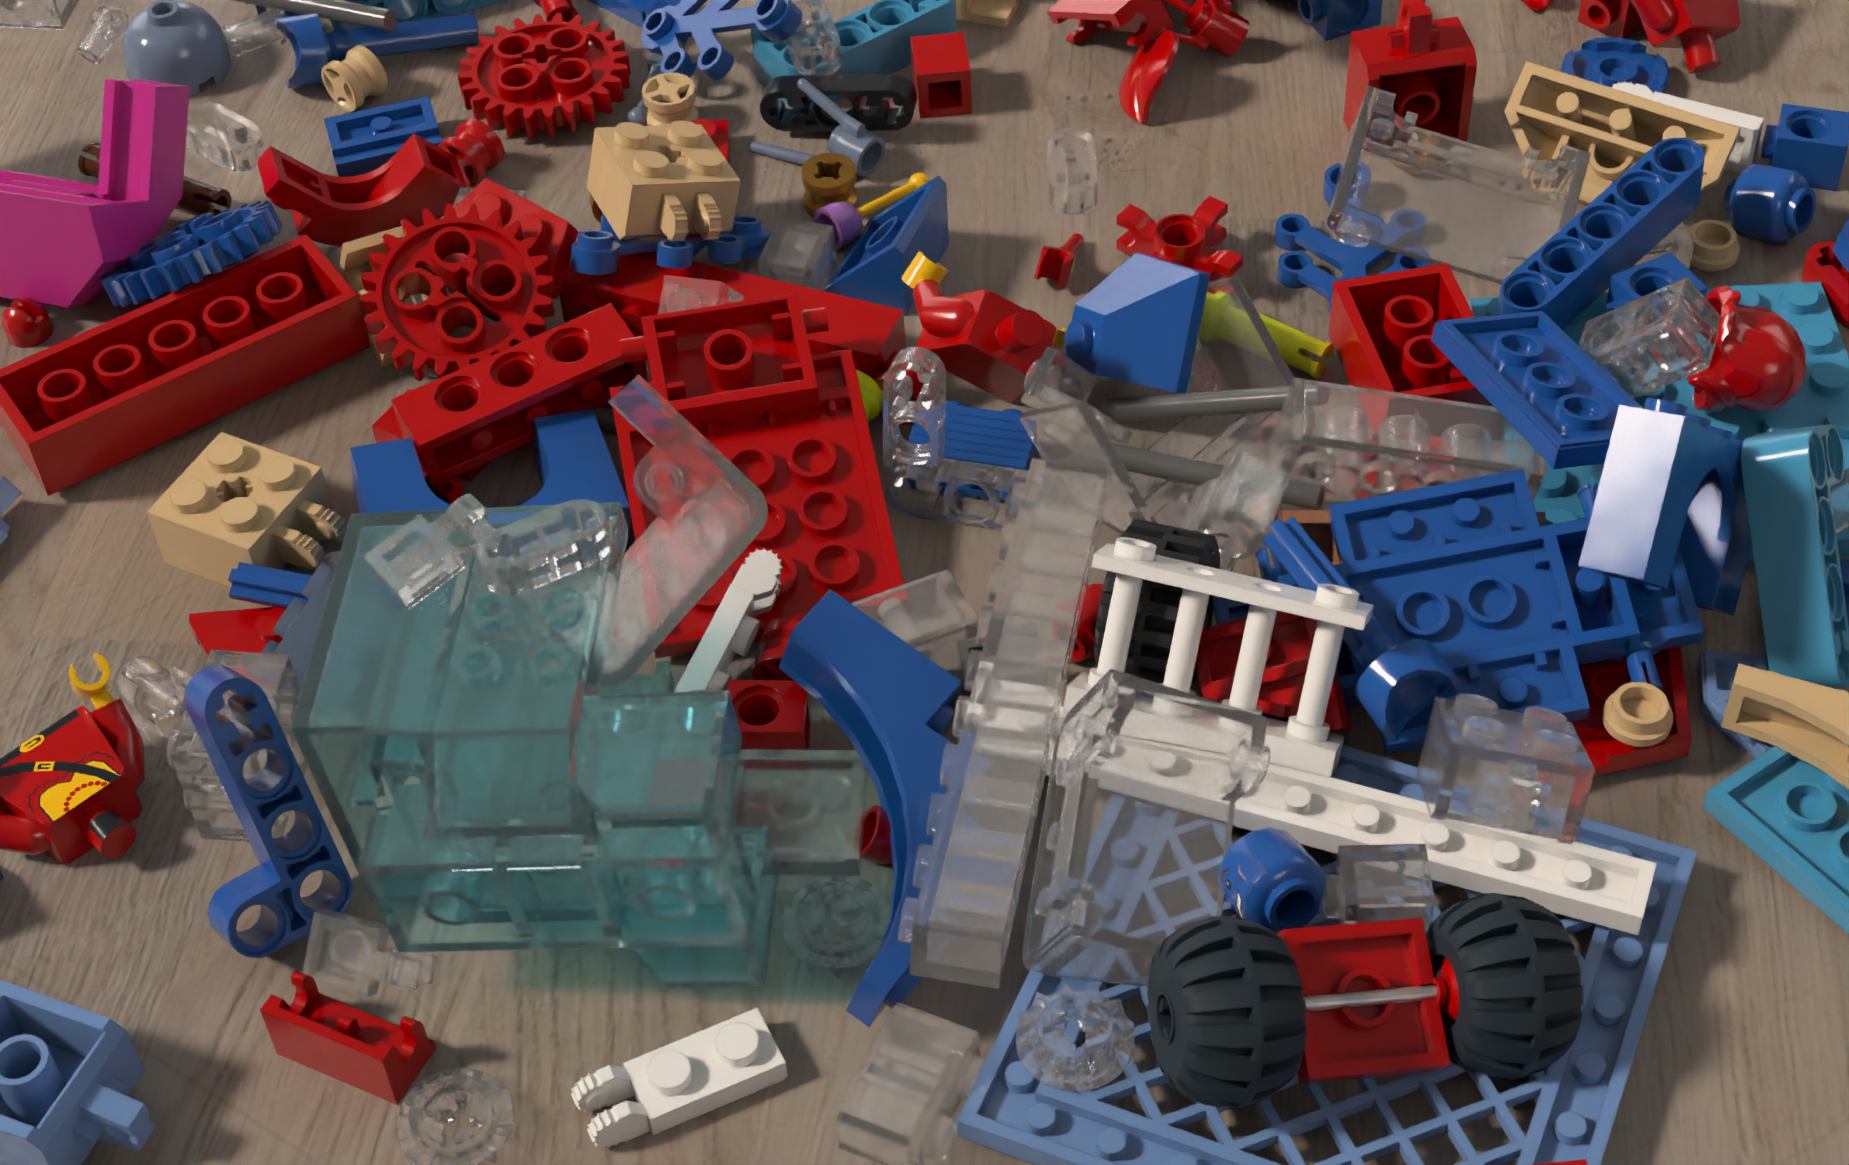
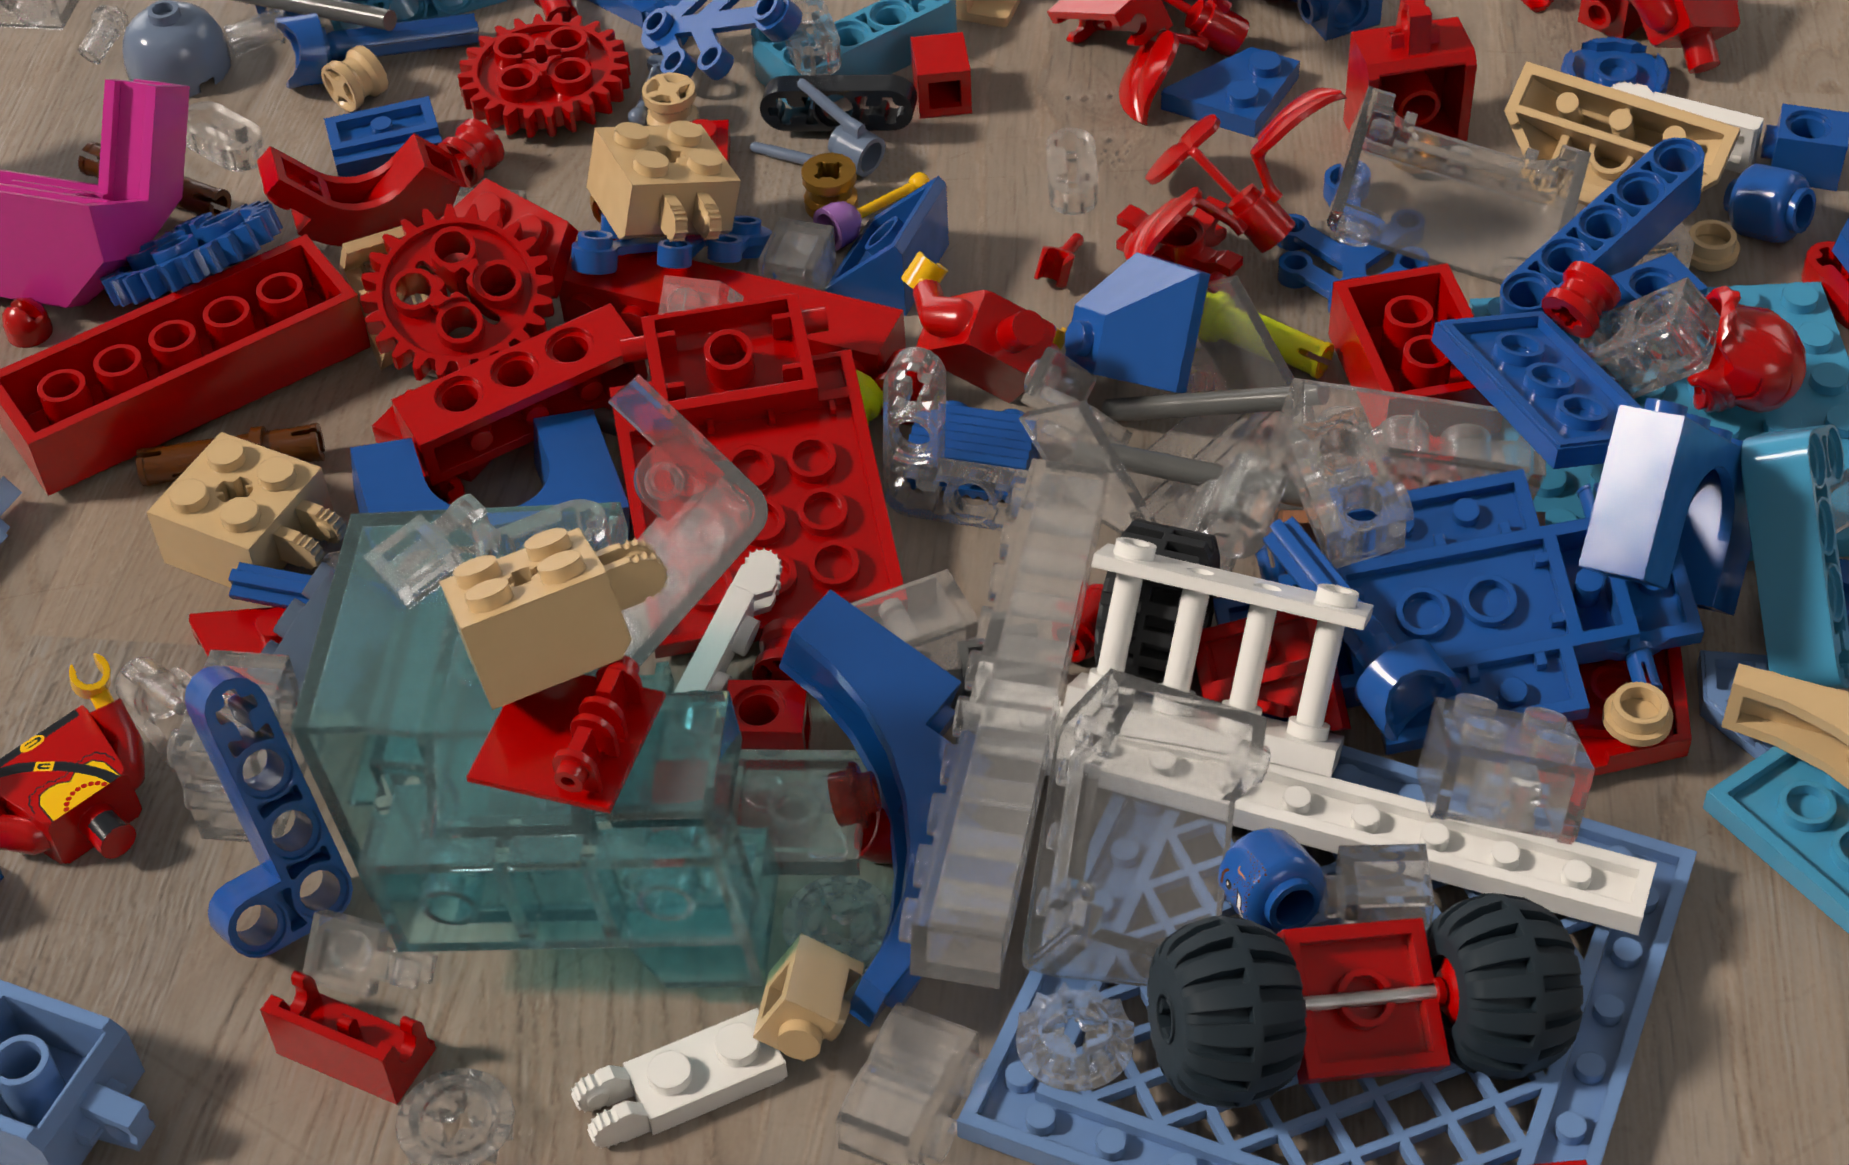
none -> reddish brown pin [136,423,325,487]
none -> tan hinge [439,527,669,710]
none -> red hinge [466,655,666,814]
none -> tan brick [753,933,865,1062]
none -> clear red plate [828,761,882,829]
none -> red plant [1124,88,1347,260]
none -> blue wing [1161,47,1300,138]
none -> clear brick [1285,406,1414,569]
none -> red wheel [1542,261,1621,338]

